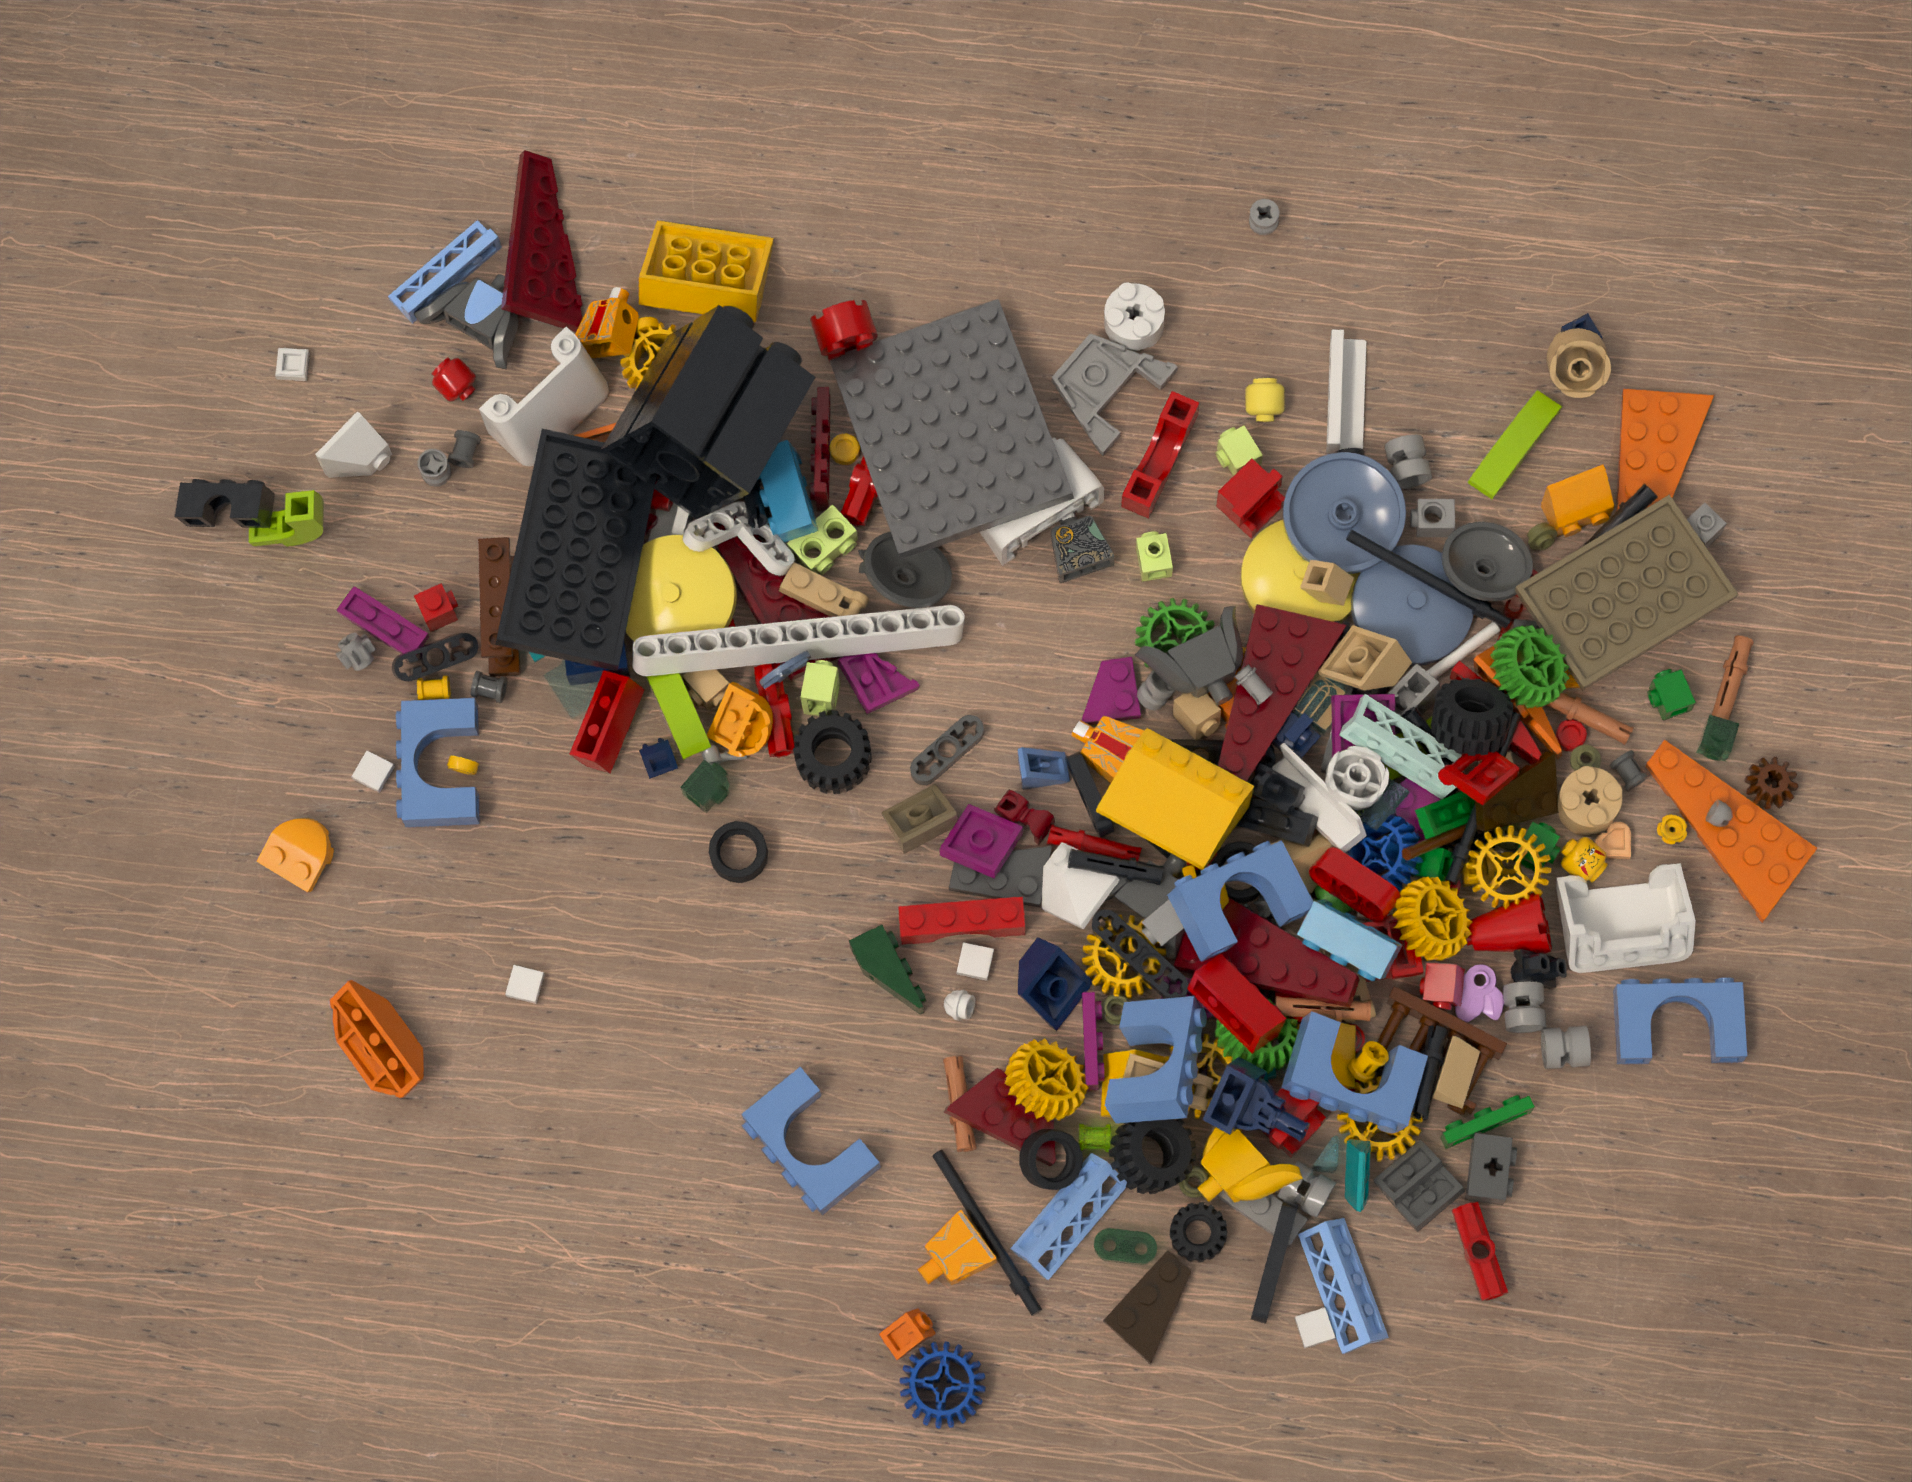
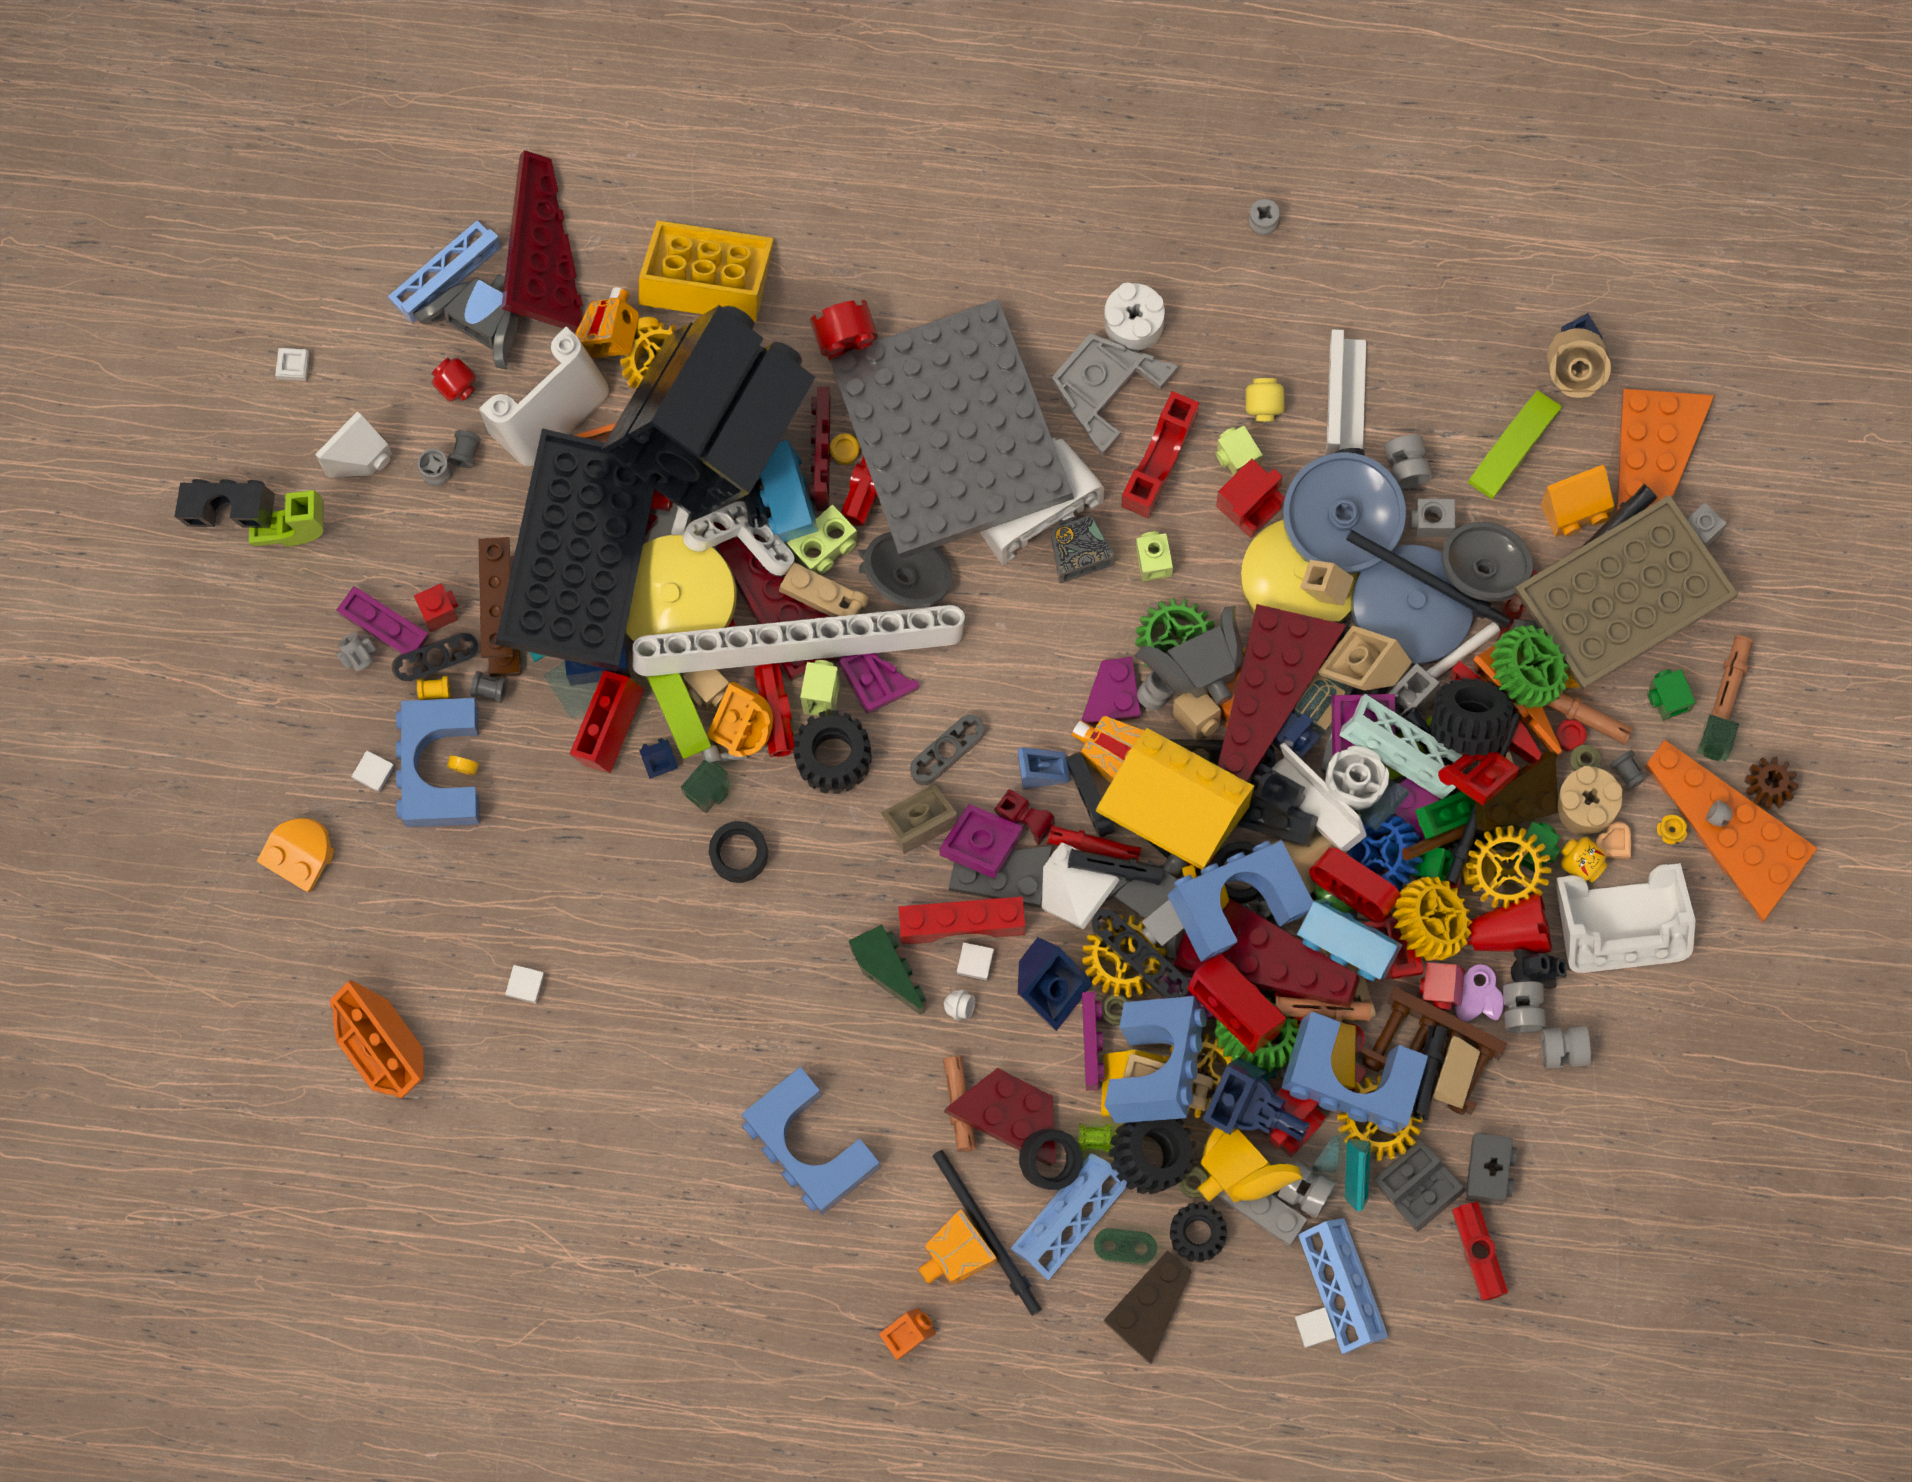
sand blue wheel [759,651,811,689] -> none
blue gear [900,1341,986,1429] -> none
yellow gear [1004,1038,1089,1122] -> none
light grey pin [1234,664,1273,705] -> none
black beam [1250,1200,1299,1324] -> none
yellow bush [1348,1041,1389,1082] -> none
green plate [1440,1095,1534,1150] -> none
olive plate [1527,523,1557,550] -> none
medium blue arch [1613,978,1747,1064] -> none

